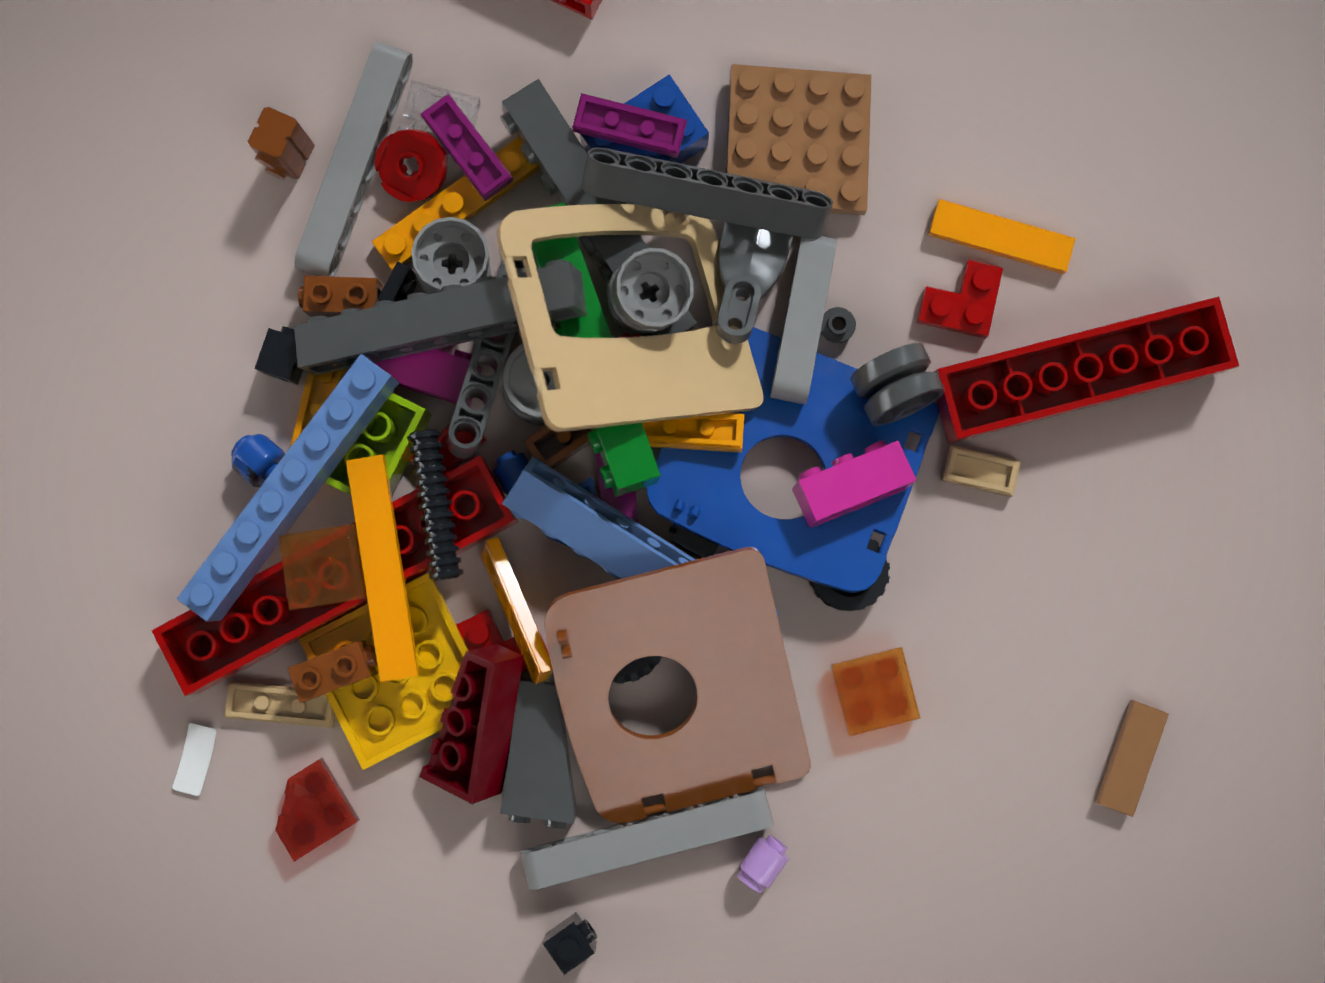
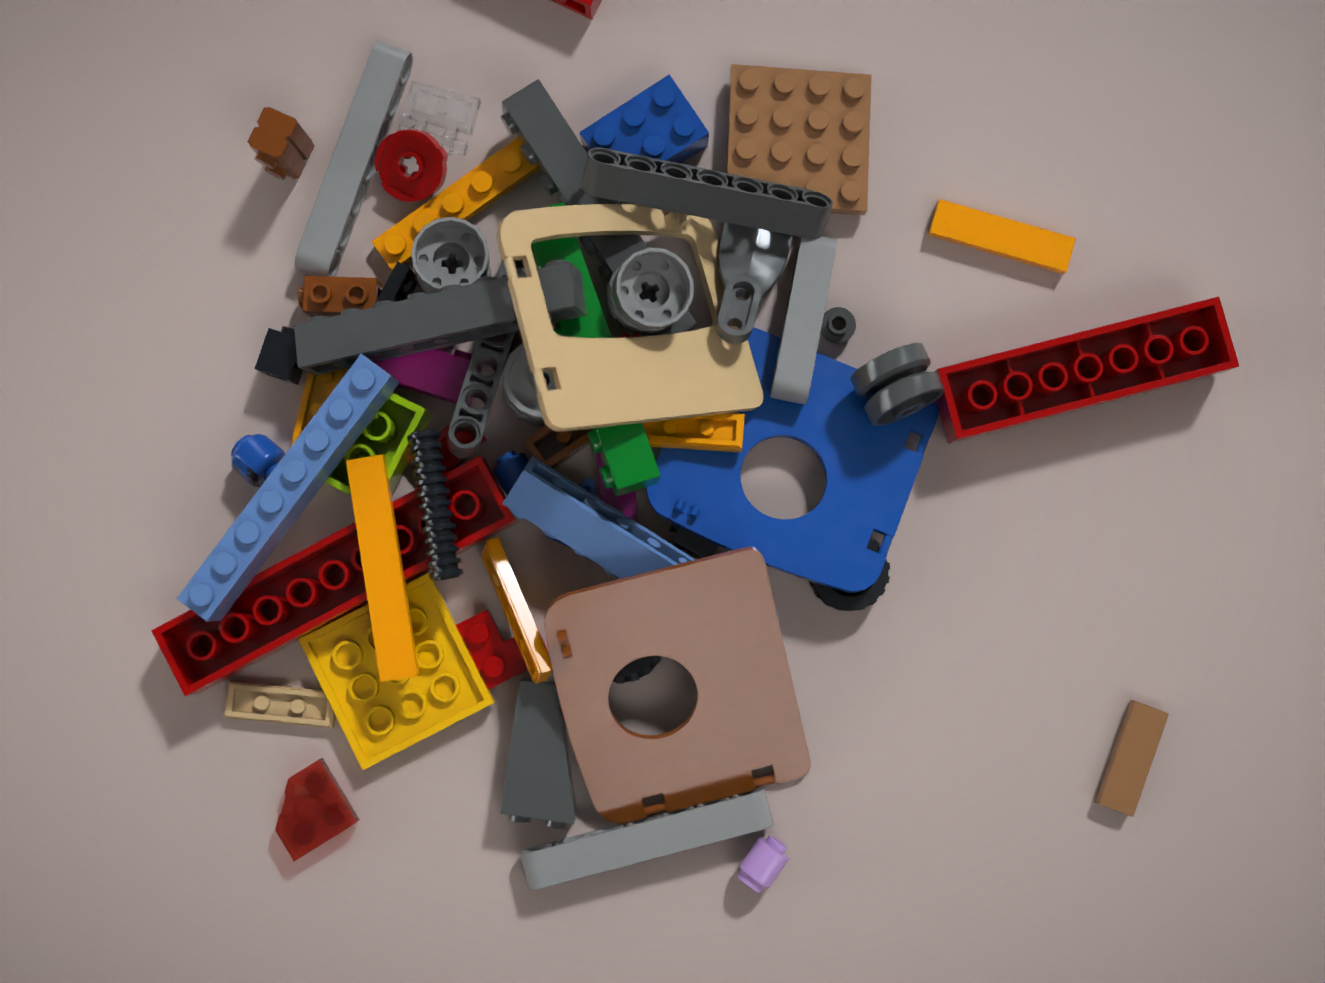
white sticker [172,723,217,796] -> none
clear orange plate [279,524,367,610] -> none
dark orange brick [287,640,378,703] -> none
dark red wedge [419,644,524,804] -> none
magenta tile [420,93,514,201] -> none
black brick [543,912,598,975] -> none
magenta tile [572,93,687,158] -> none
dark pink brick [792,440,917,529] -> none
clear orange plate [830,647,921,736] -> none
red plate [916,260,1003,339] -> none
tan tile [941,445,1021,497] -> none

